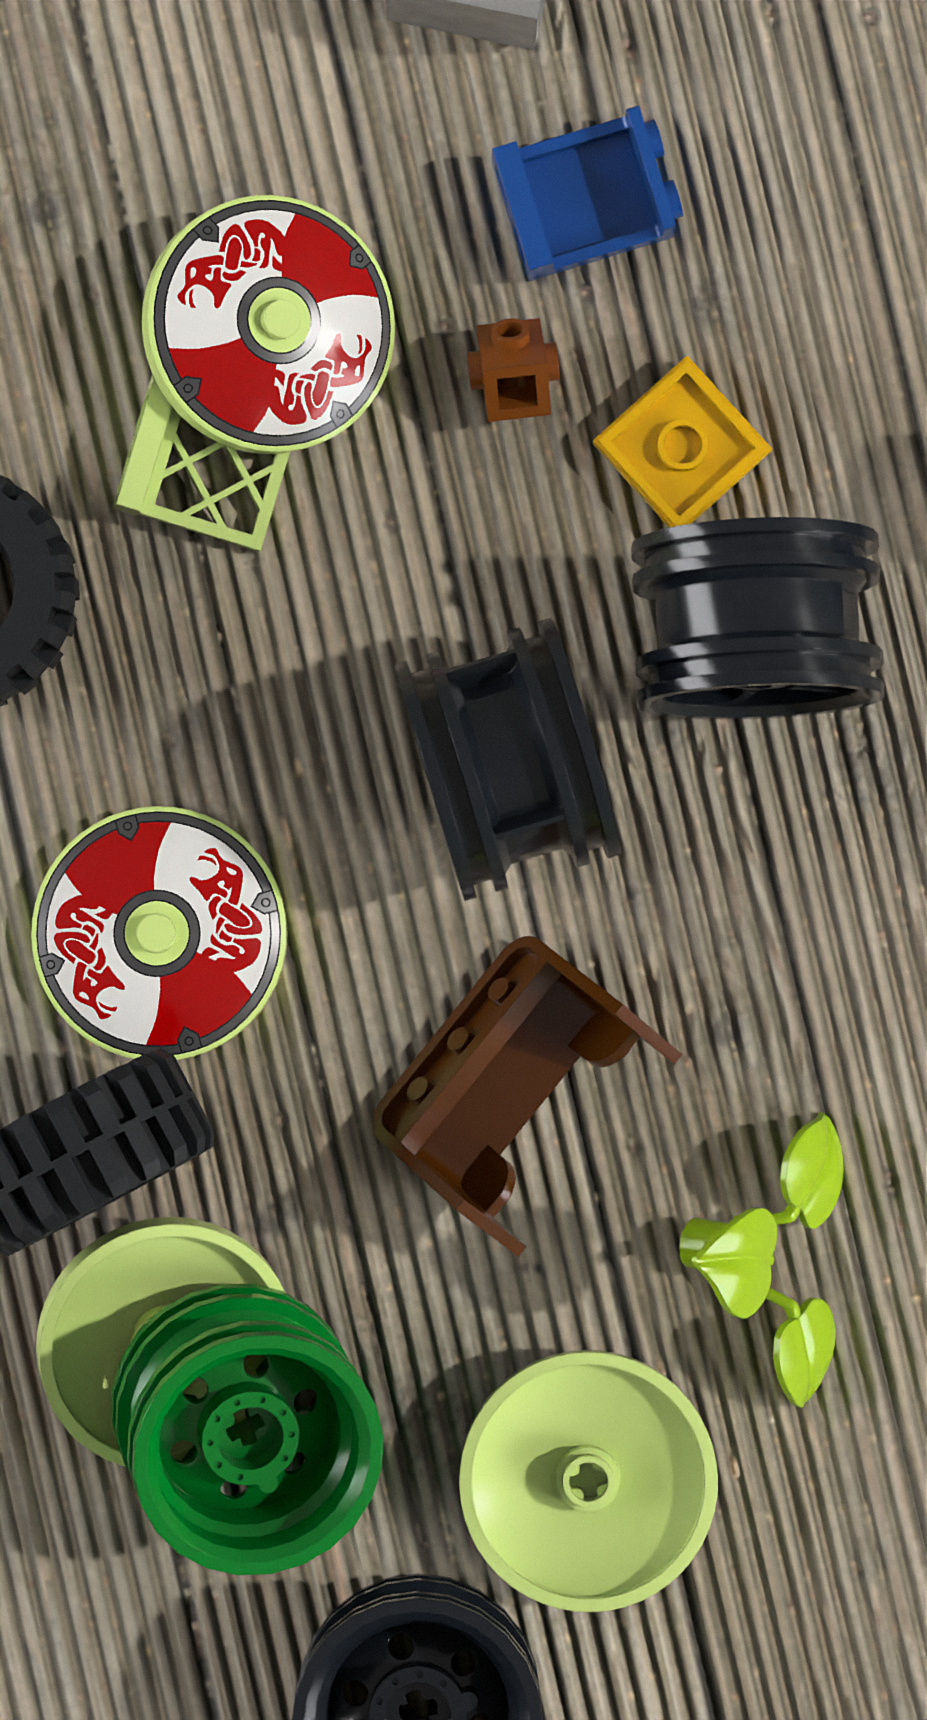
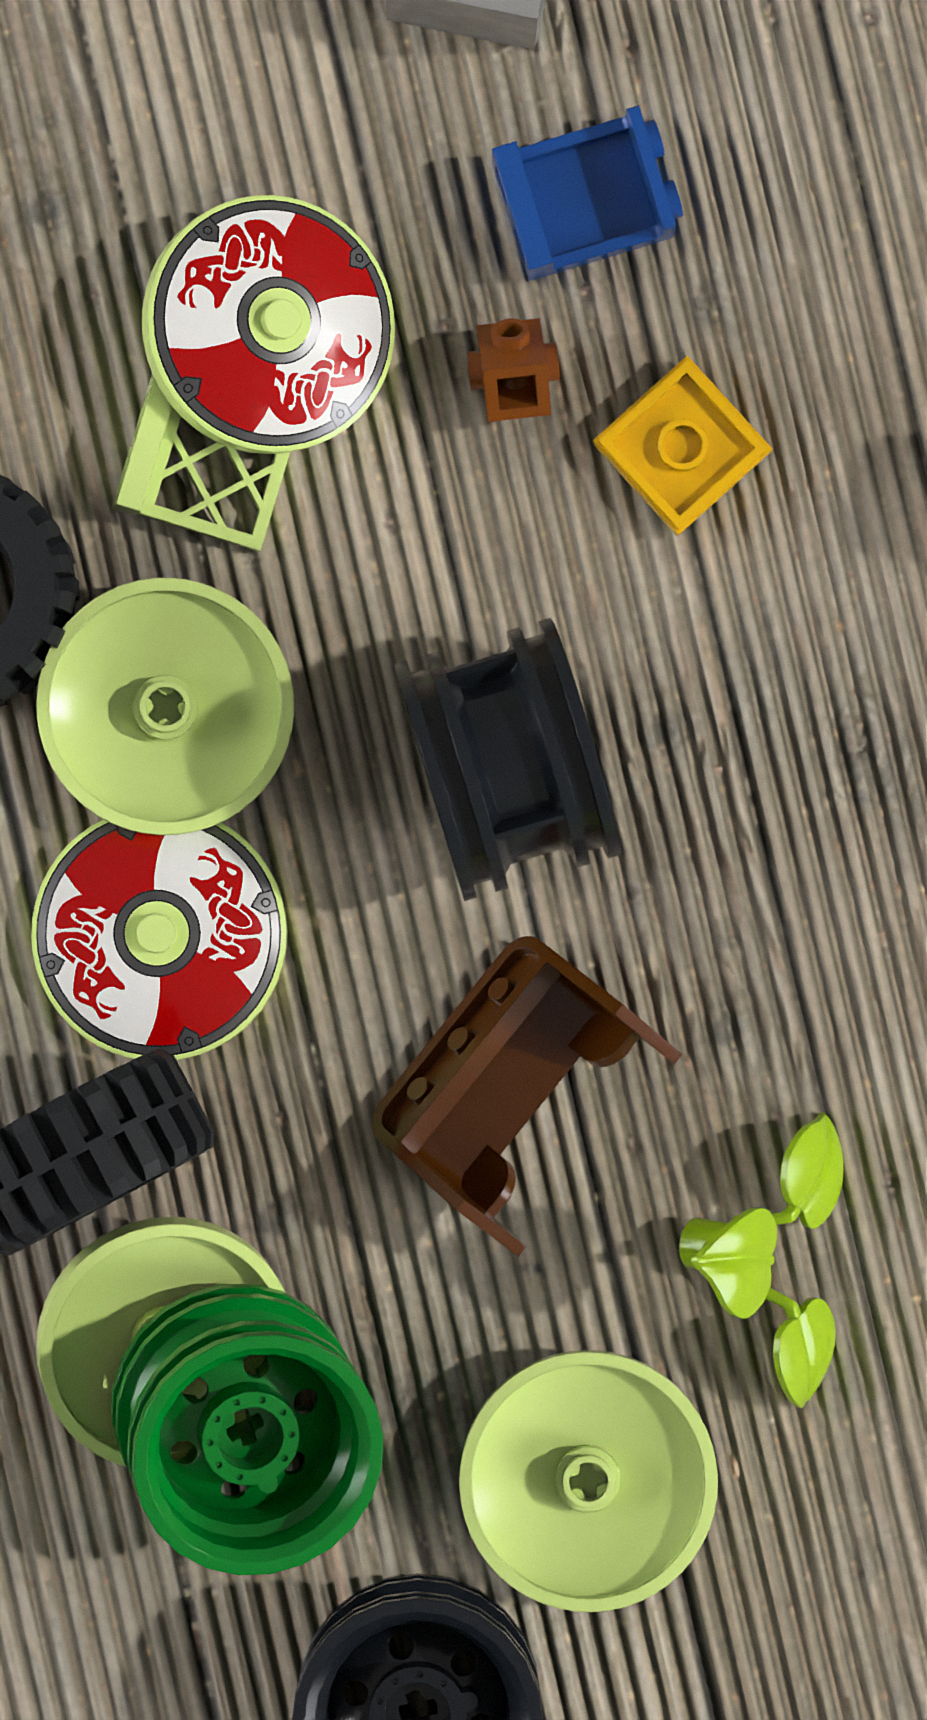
black wheel [631,517,885,719] -> none
none -> yellowish green dish [36,578,294,835]

